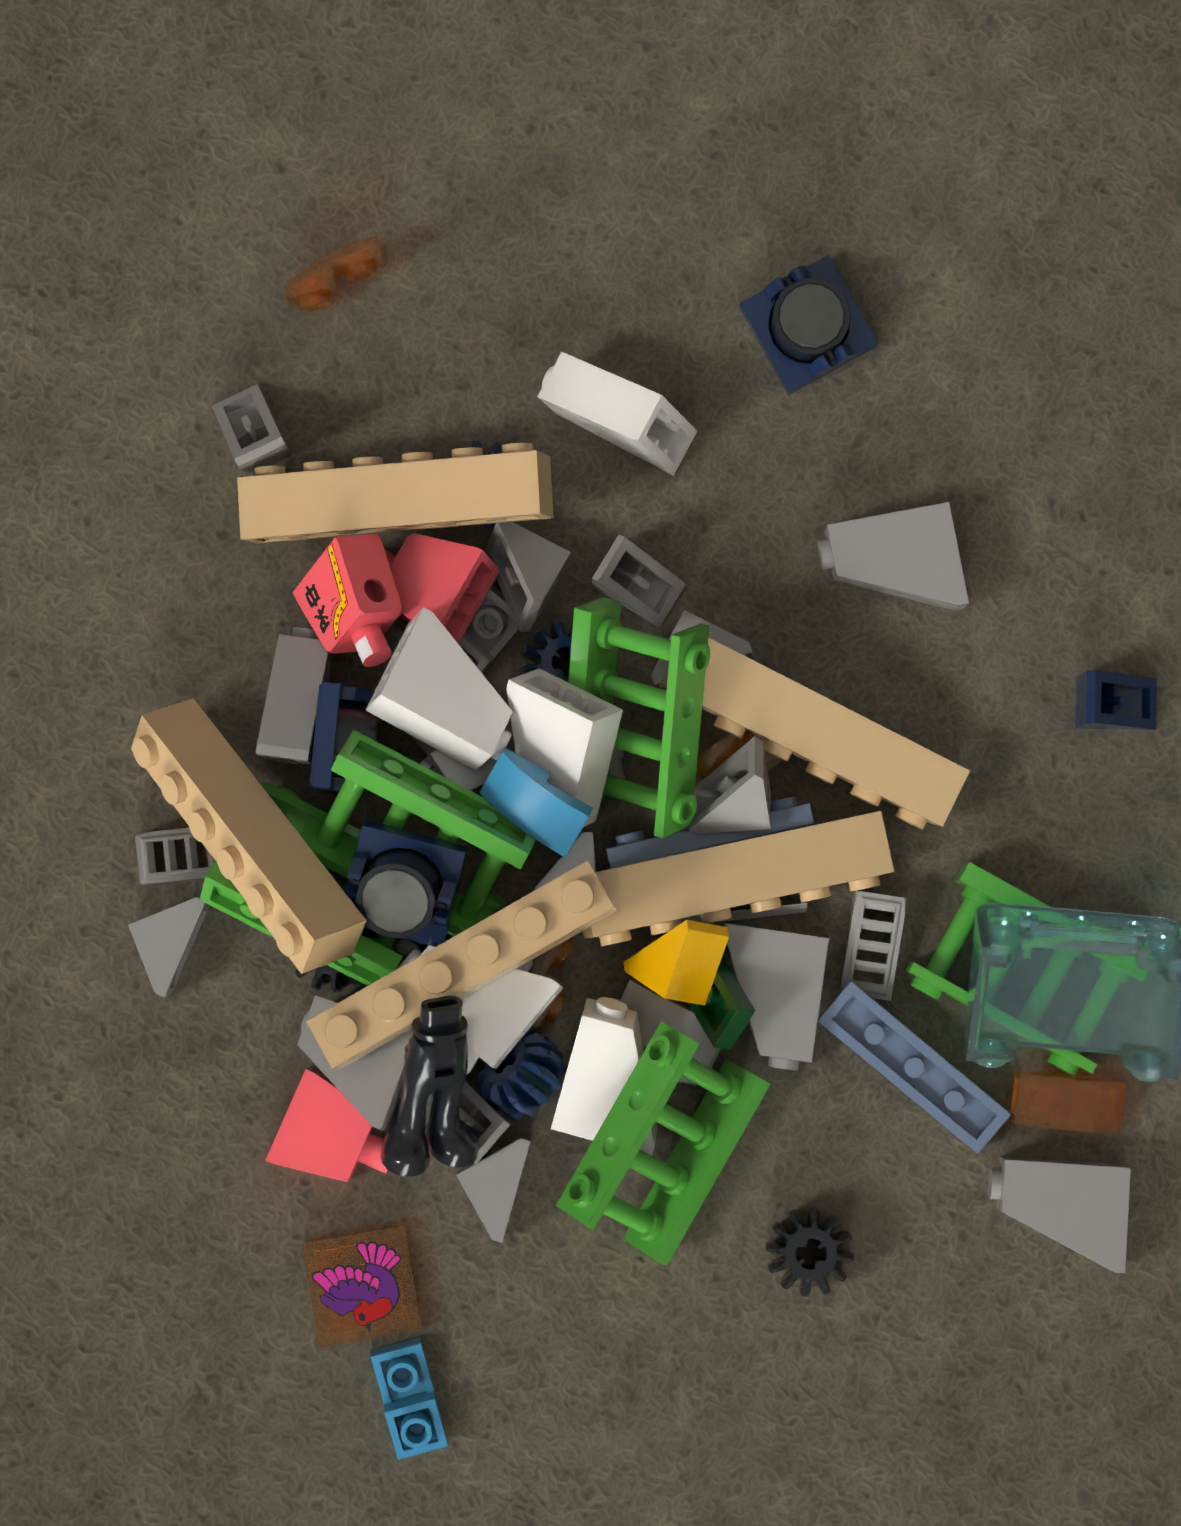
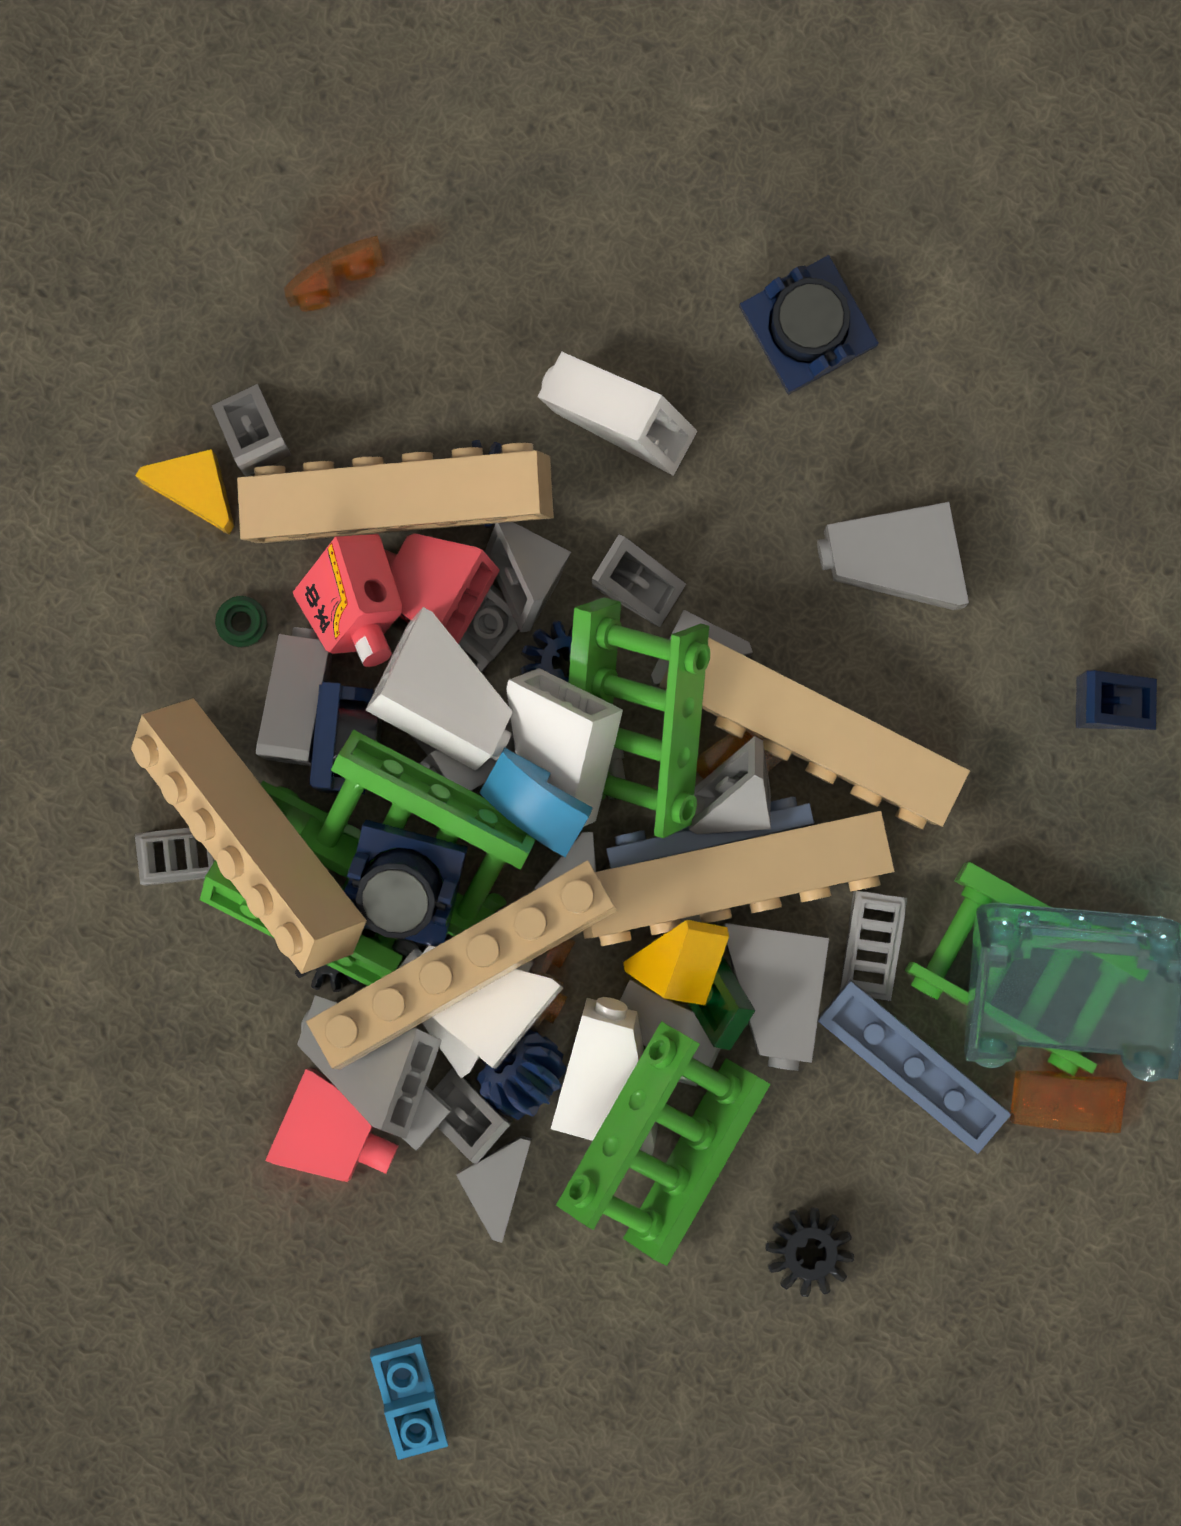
light grey slope [128,897,210,997] -> none
tile [302,1224,423,1347] -> none
black piece [381,996,479,1177] -> none
white sticker [711,903,807,923] -> none
light grey slope [988,1157,1131,1273] -> none
none -> yellow slope [135,449,234,534]
none -> dark green plate [215,596,267,648]

